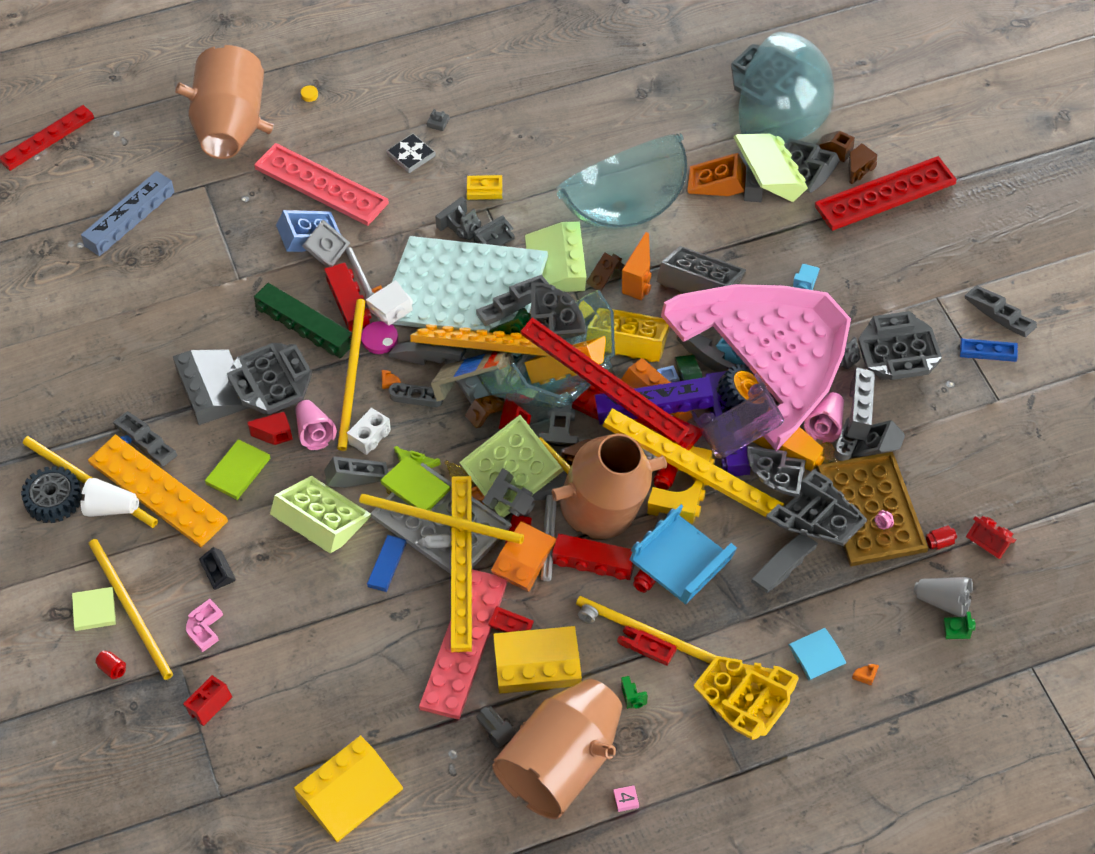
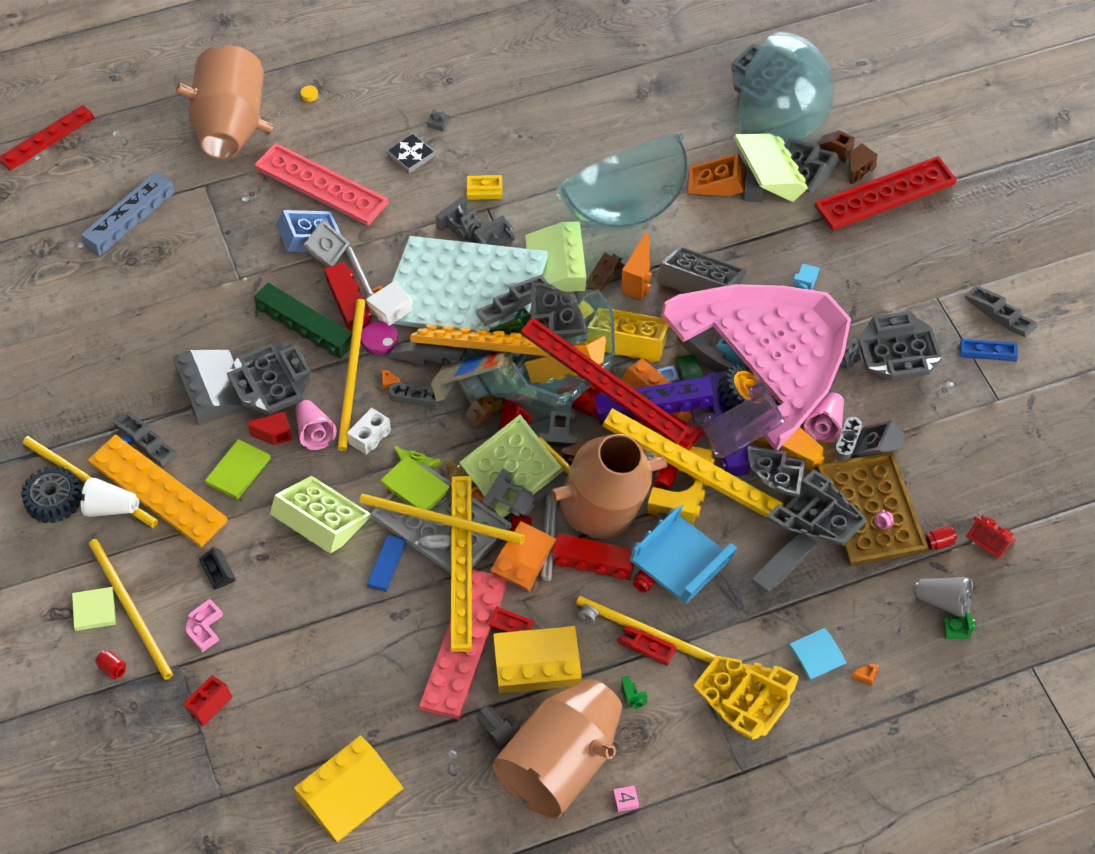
dark grey slope [324,457,388,488] -> none
arch [847,367,875,441] -> none

